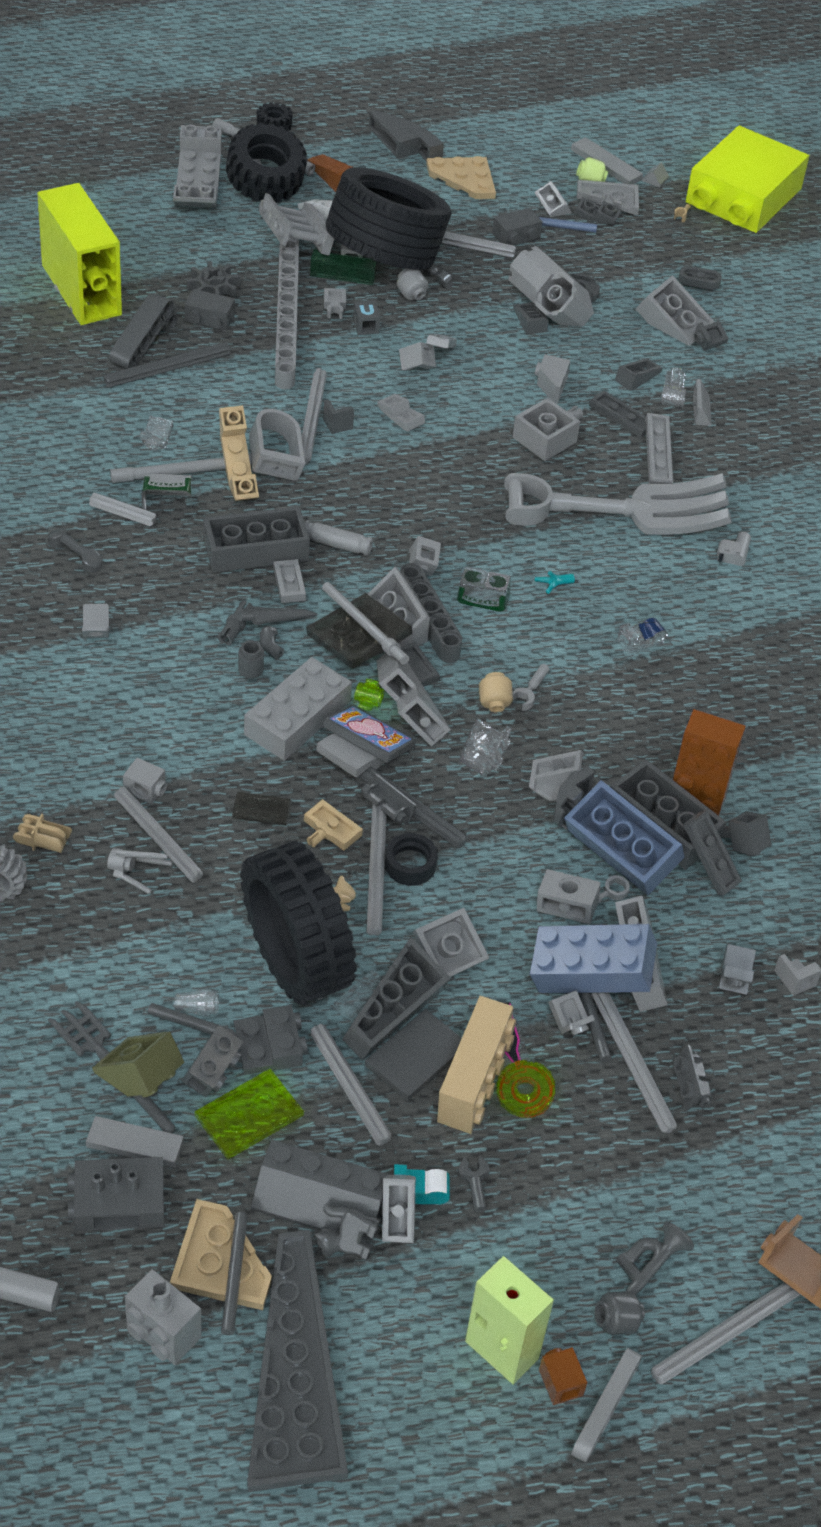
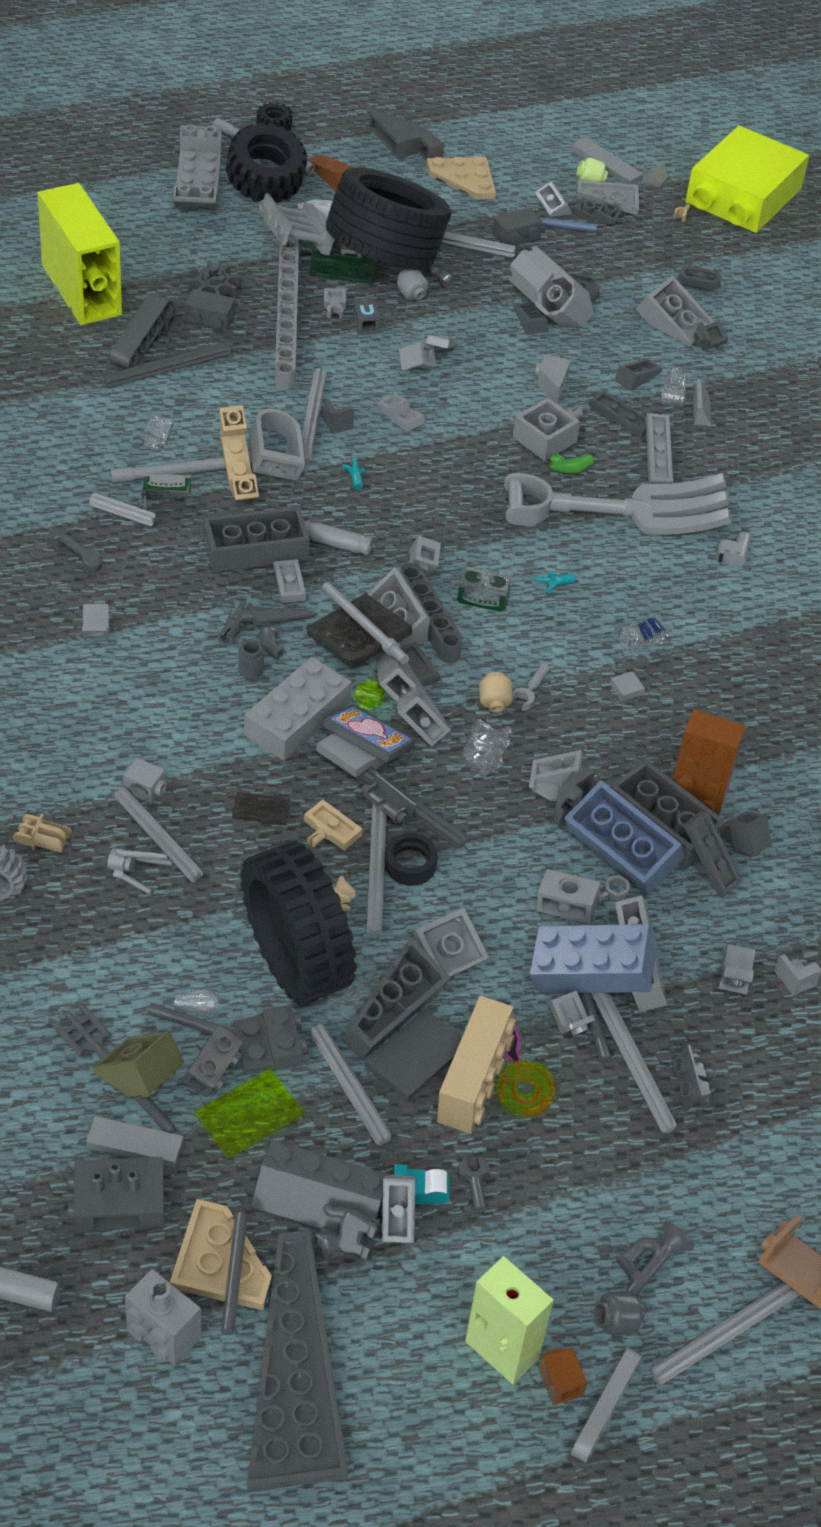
none -> teal bar [342,457,365,490]
none -> bright green arm [549,454,594,474]
none -> light grey tile [610,671,645,701]

